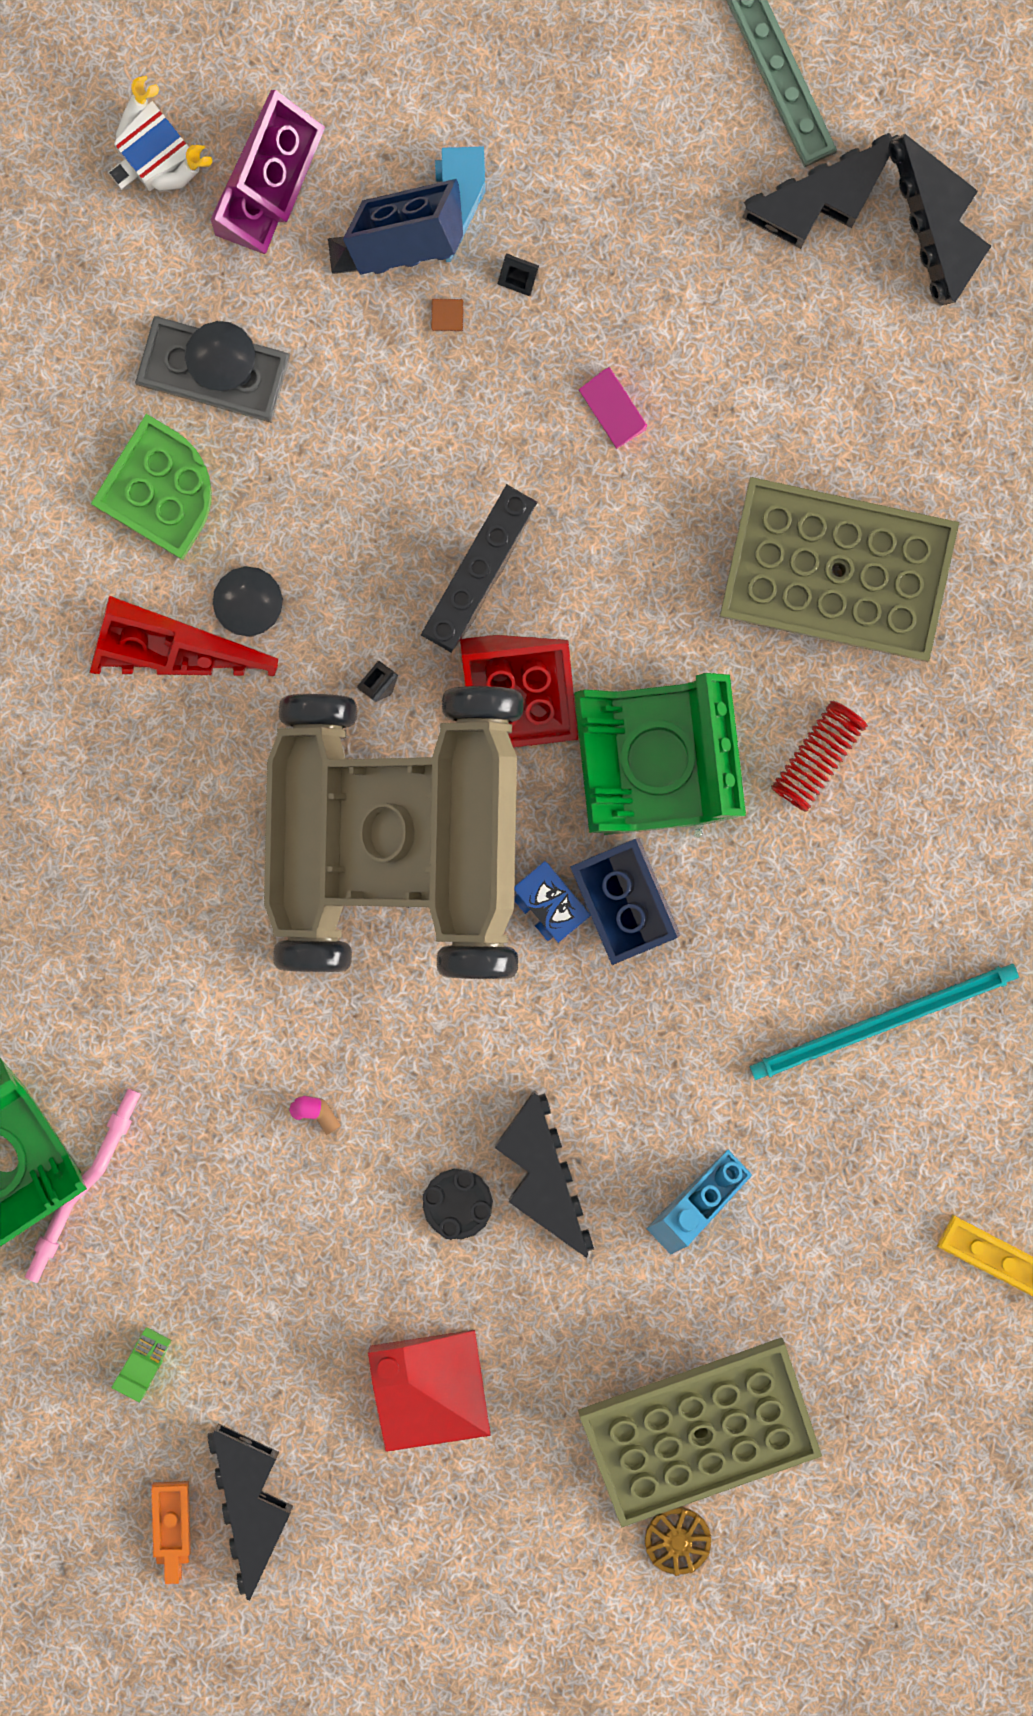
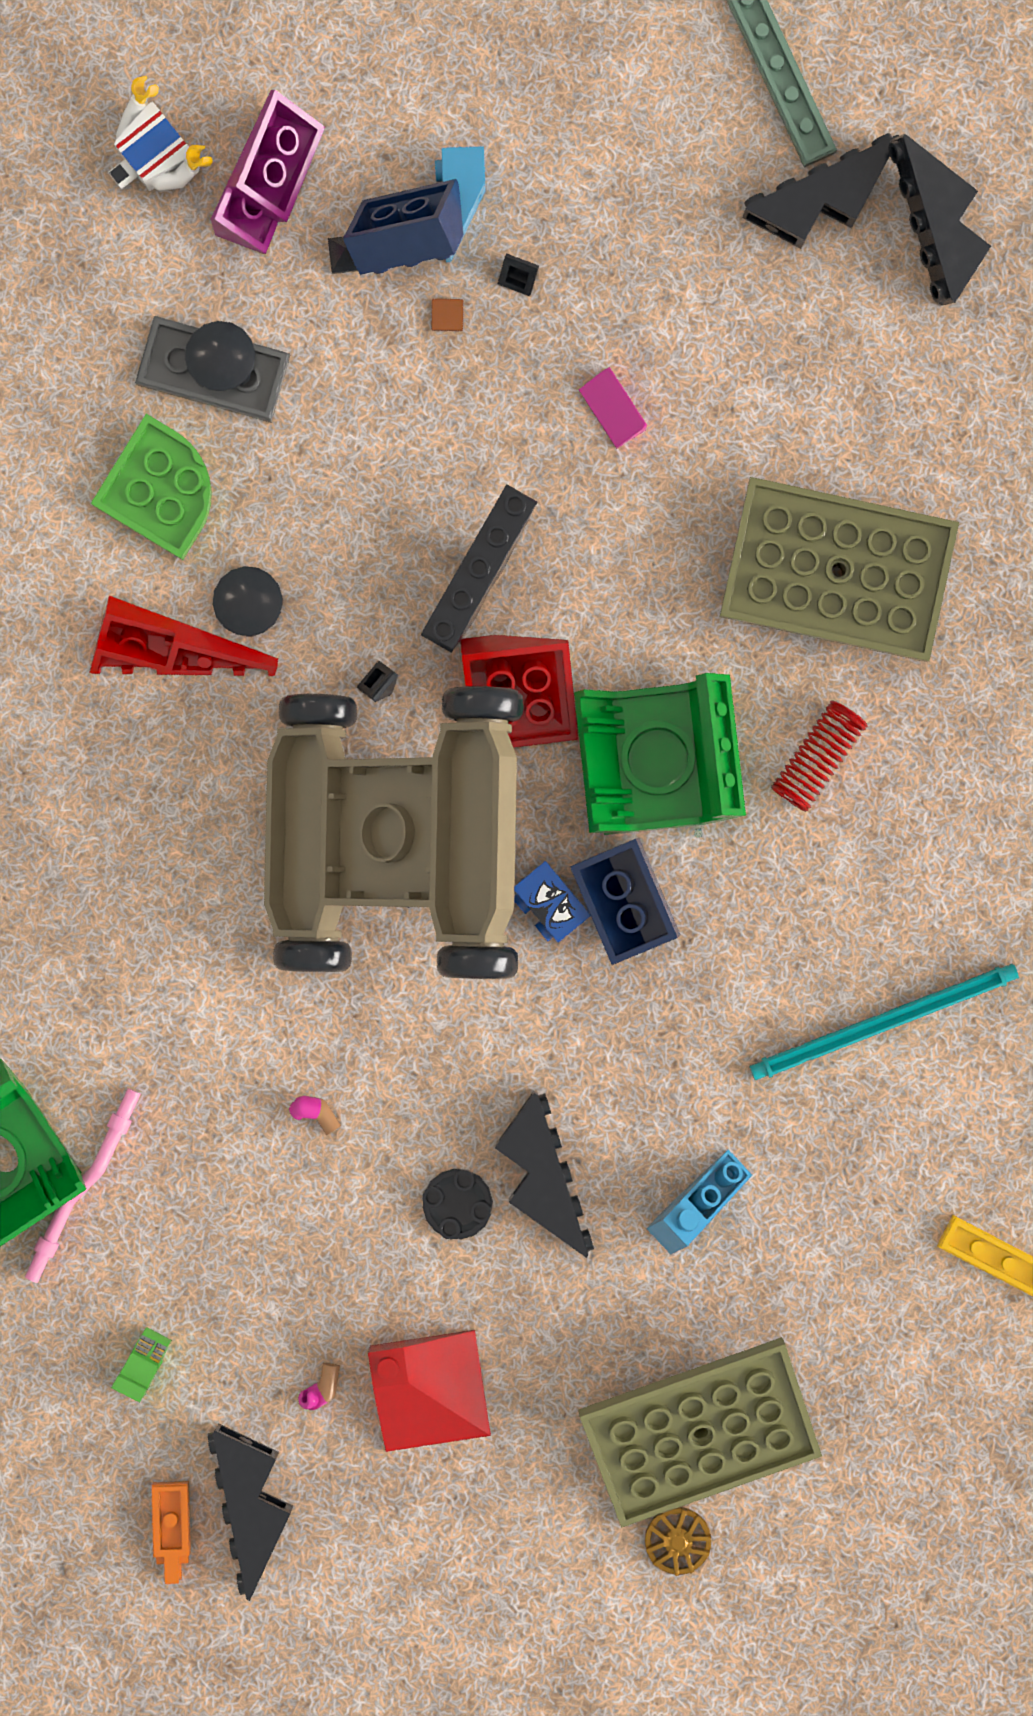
none -> arm [298,1363,340,1410]

